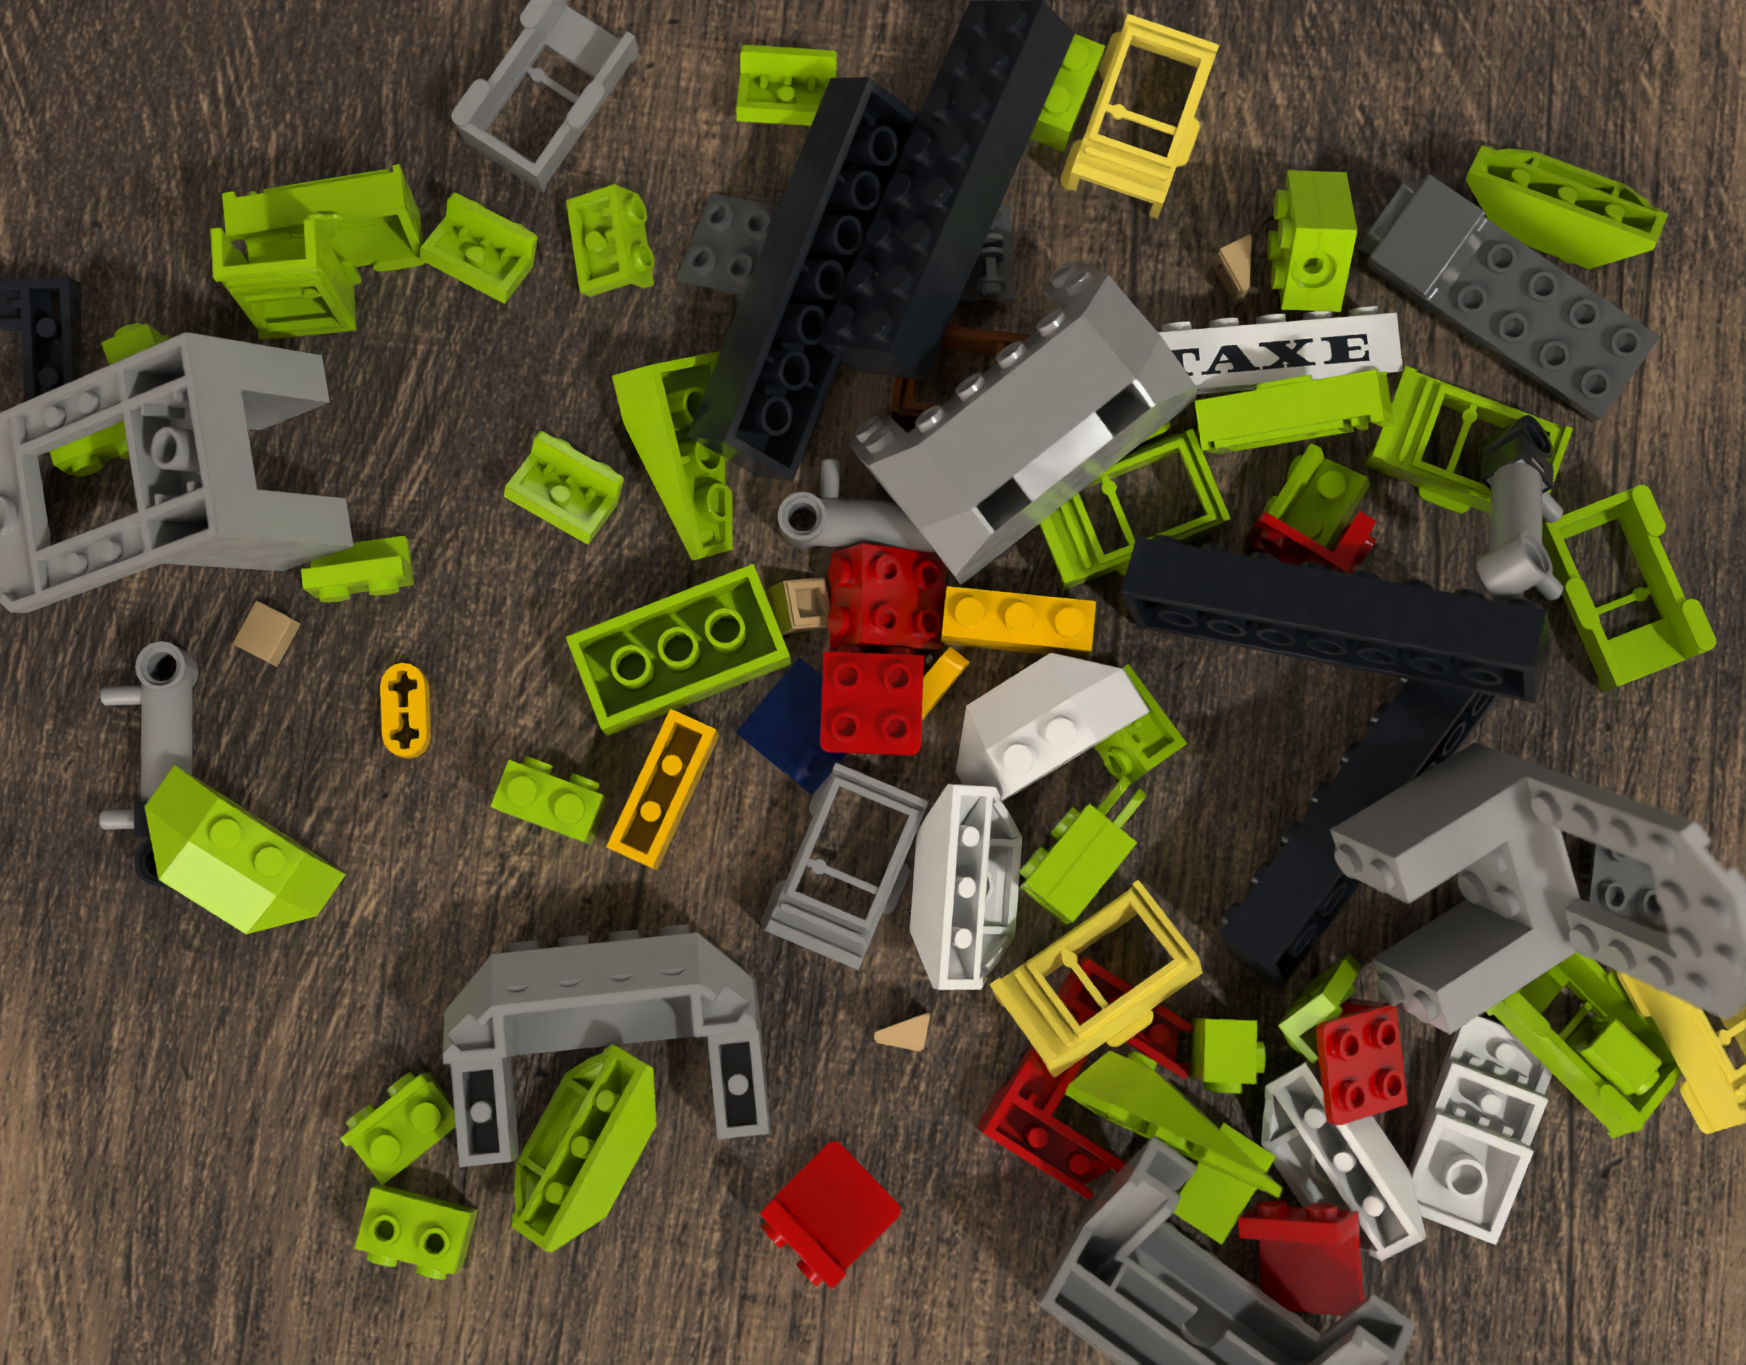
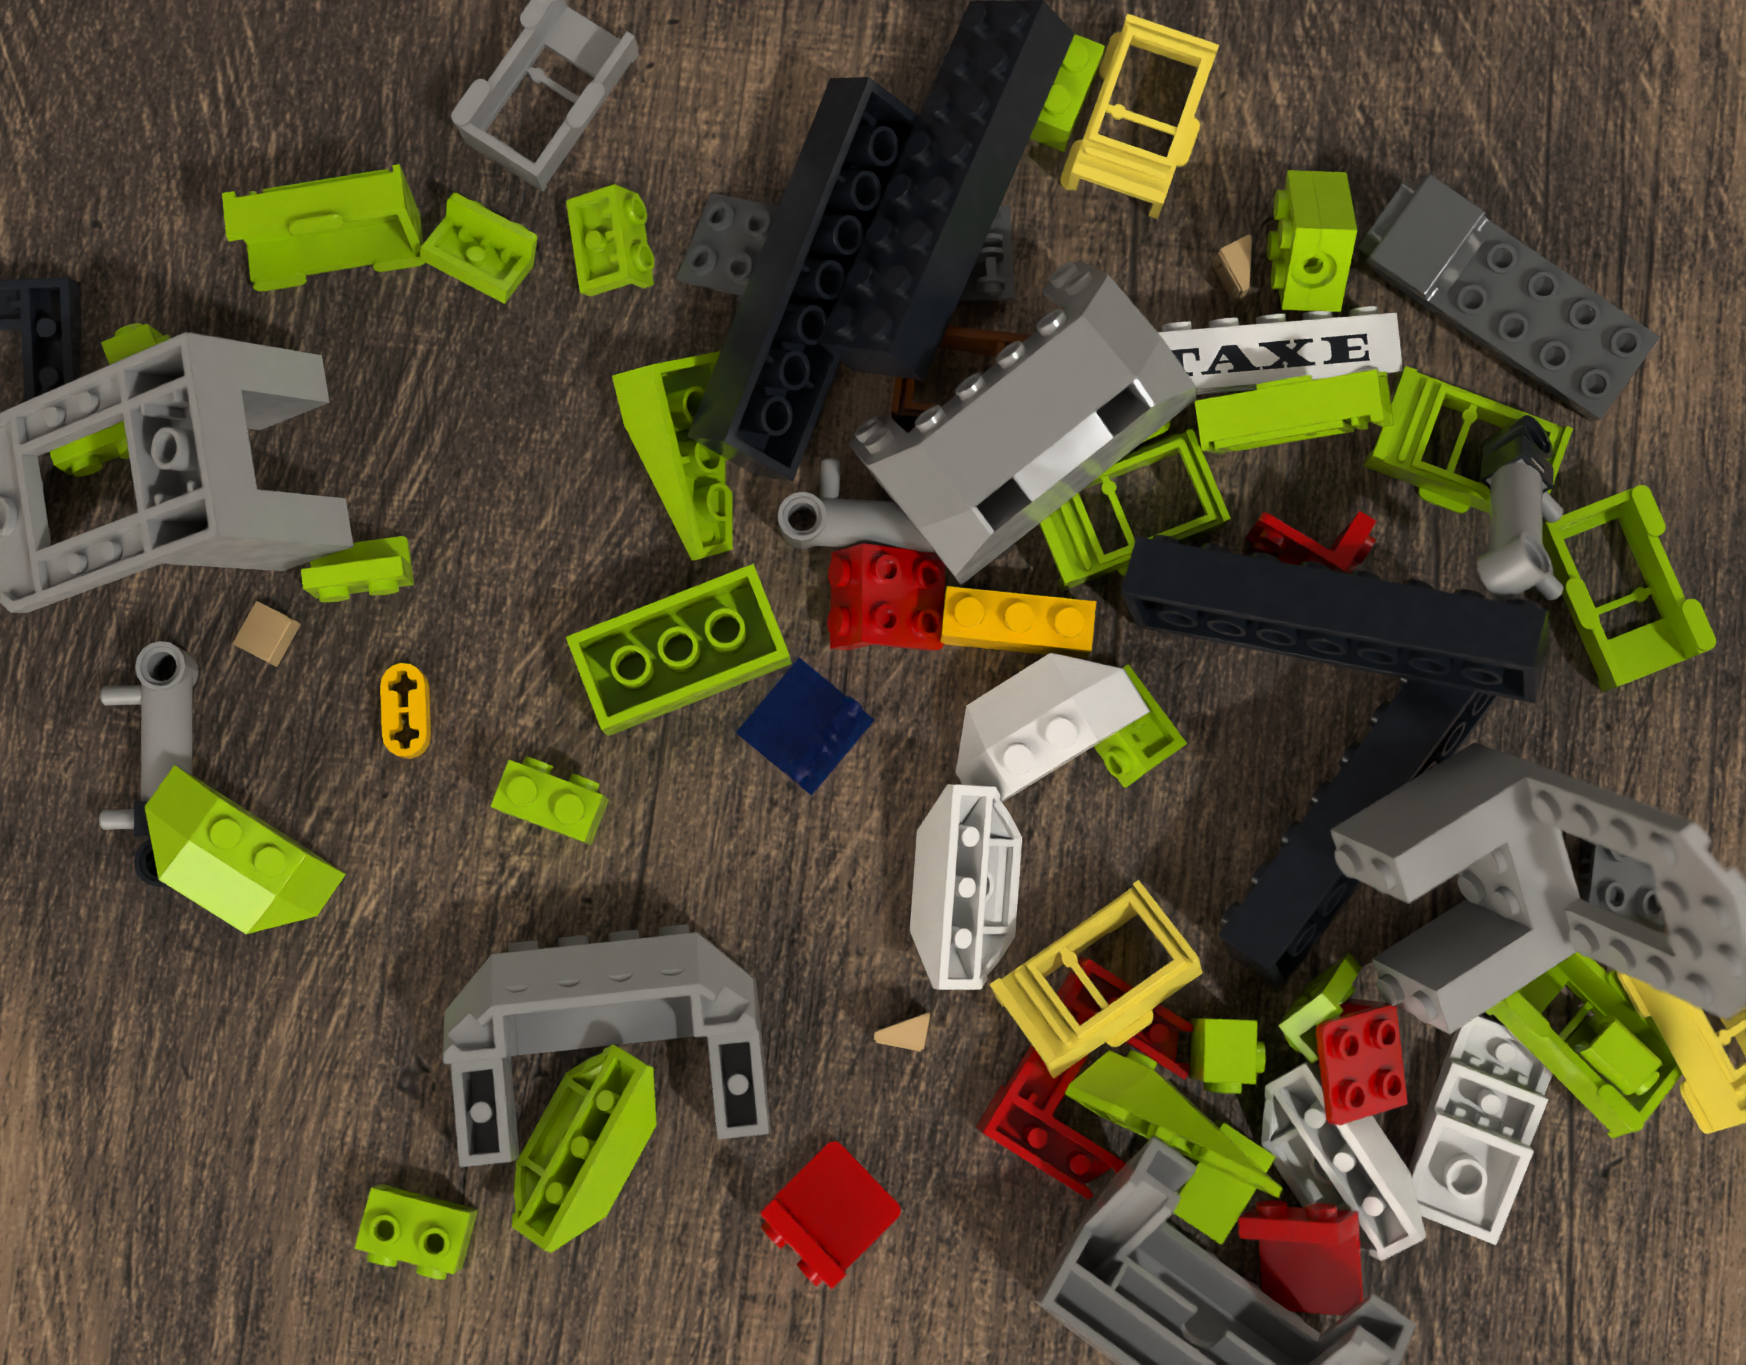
lime piece [211,214,361,340] -> none
lime bracket [340,1072,456,1186] -> none
lime bracket [504,431,624,545] -> none
yellow brick [606,709,720,871] -> none
lime bracket [736,45,837,126] -> none
light grey piece [760,763,929,970] -> none
tan slope [767,578,831,635] -> none
red bracket [820,645,924,756] -> none
yellow beam [922,647,970,720] -> none
lime brick [1018,775,1147,925] -> none
lime bracket [1263,444,1370,550] -> none
lime wedge [1465,146,1668,269] -> none

